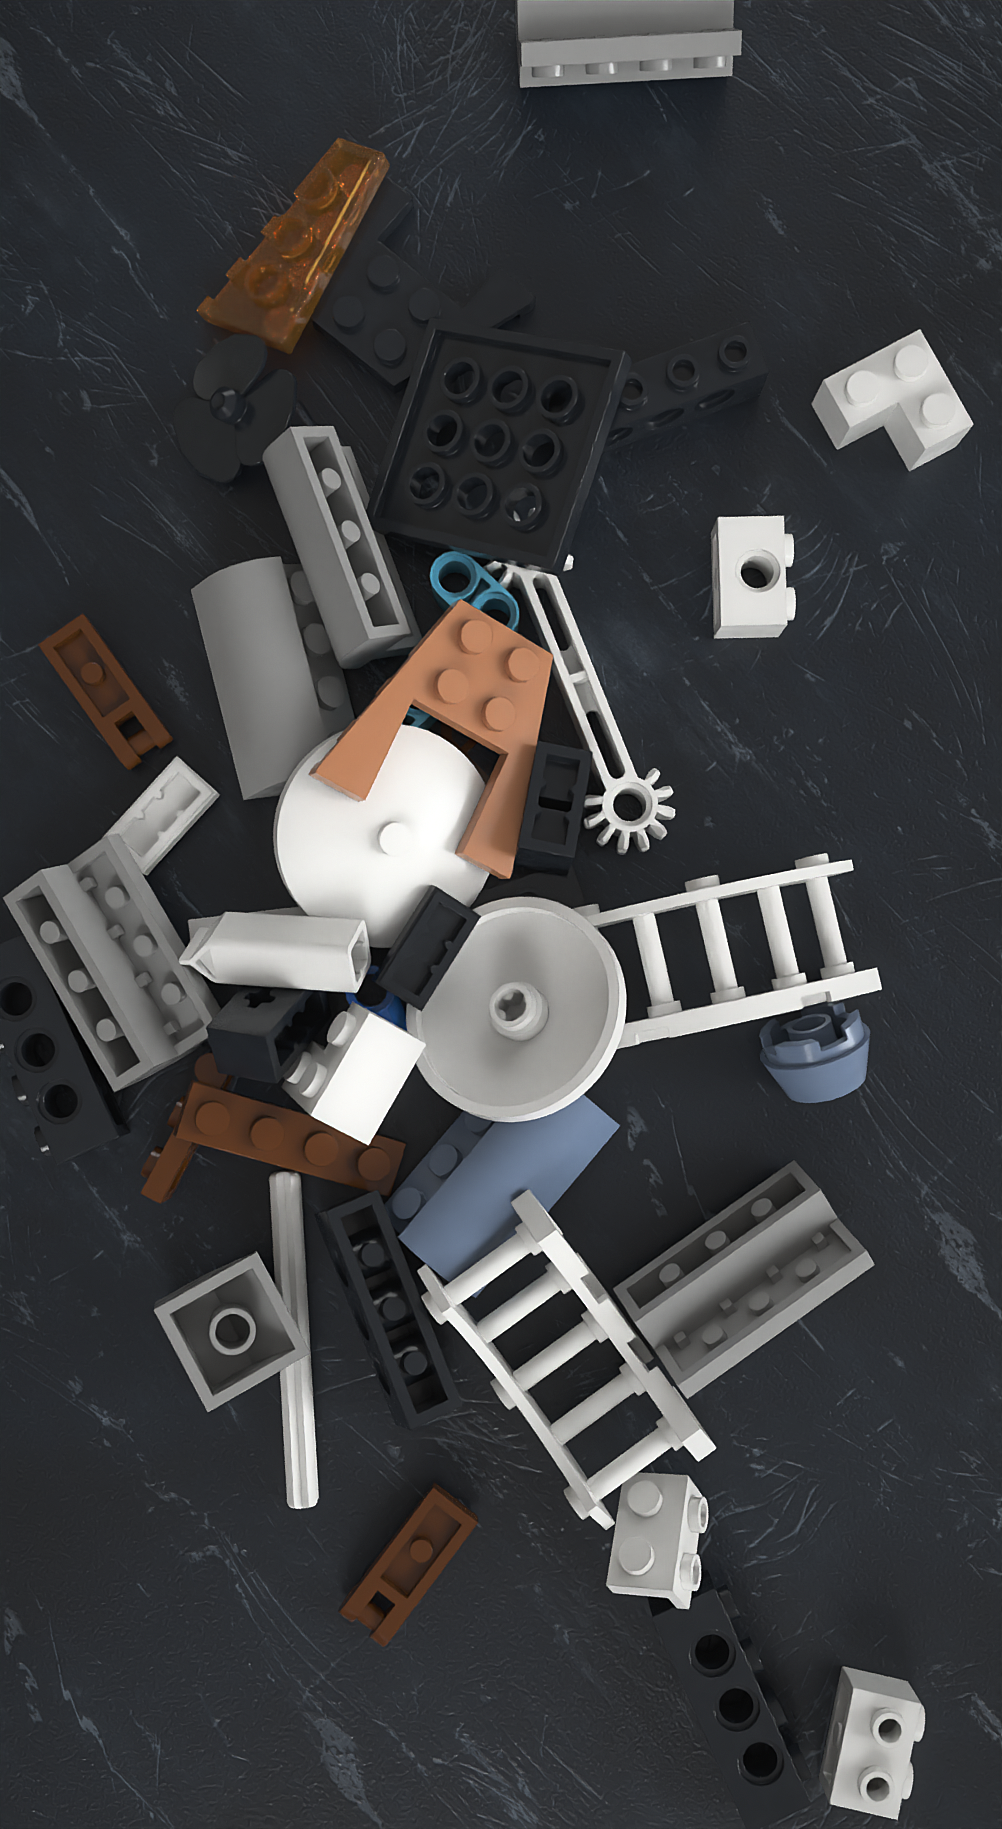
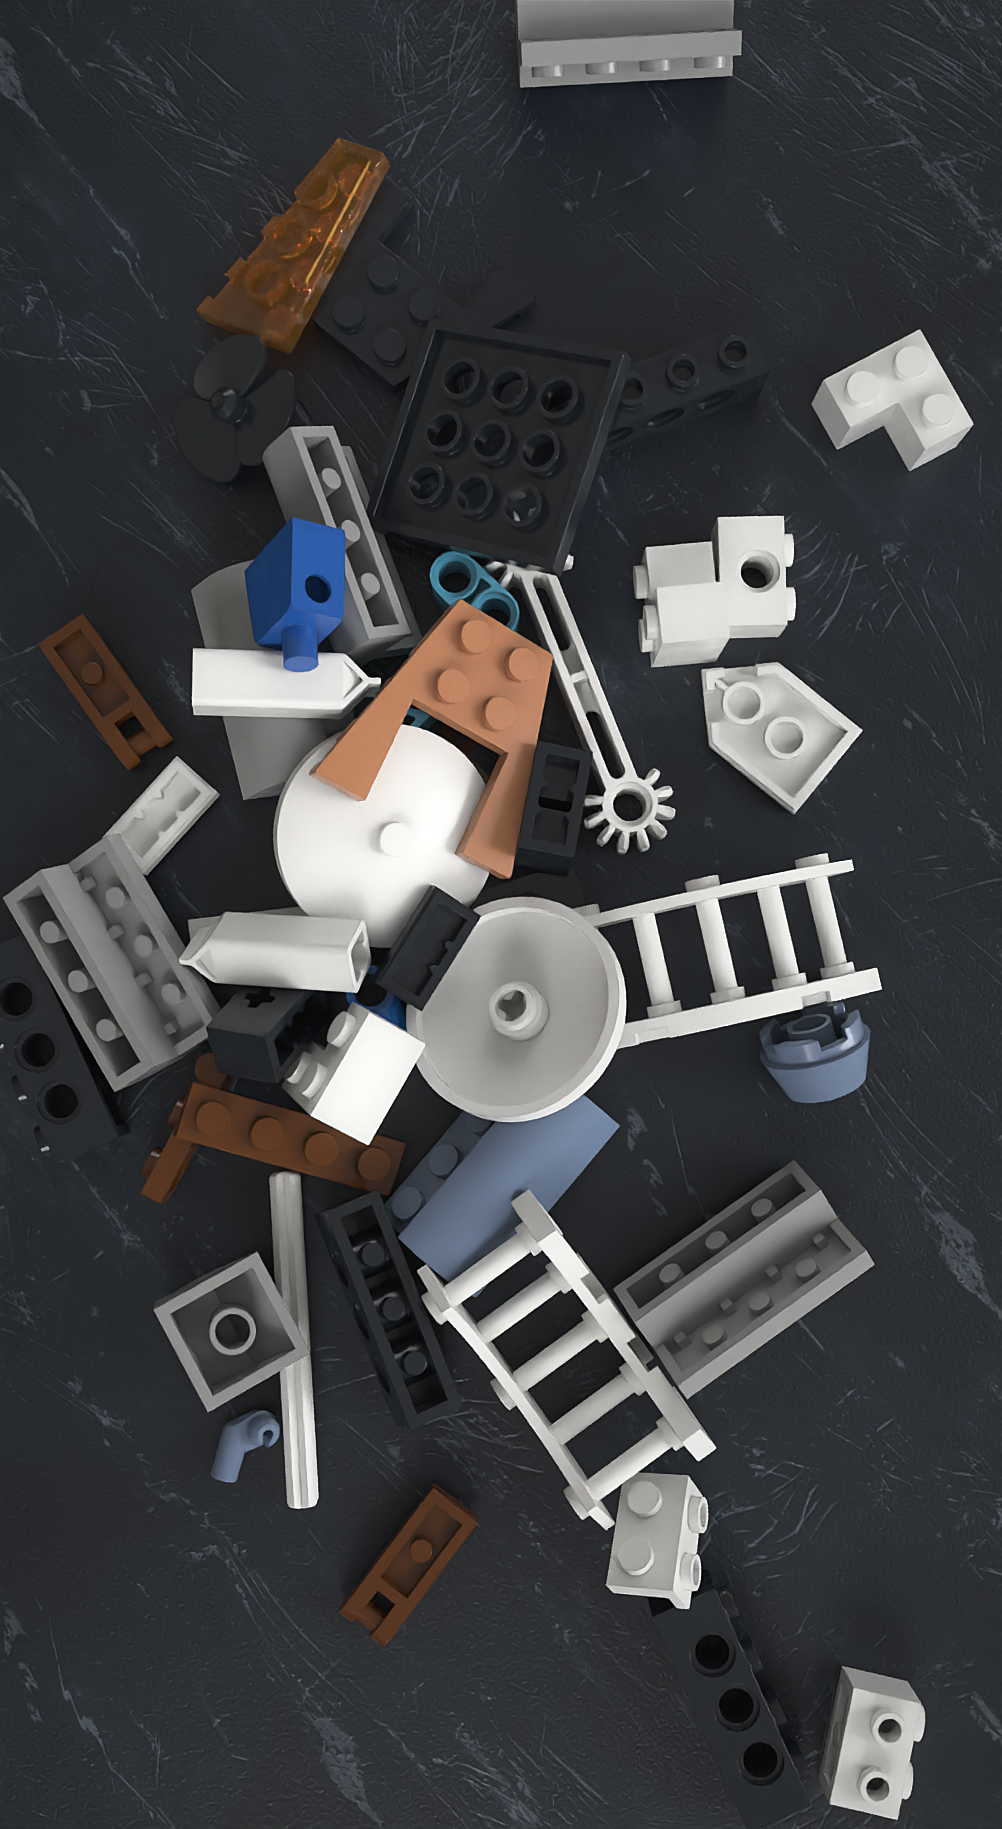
none -> white piece [192,648,381,719]
none -> sand blue arm [210,1410,280,1482]
none -> blue torso [244,517,345,672]
none -> white brick [633,541,730,668]
none -> white tile [701,662,863,815]

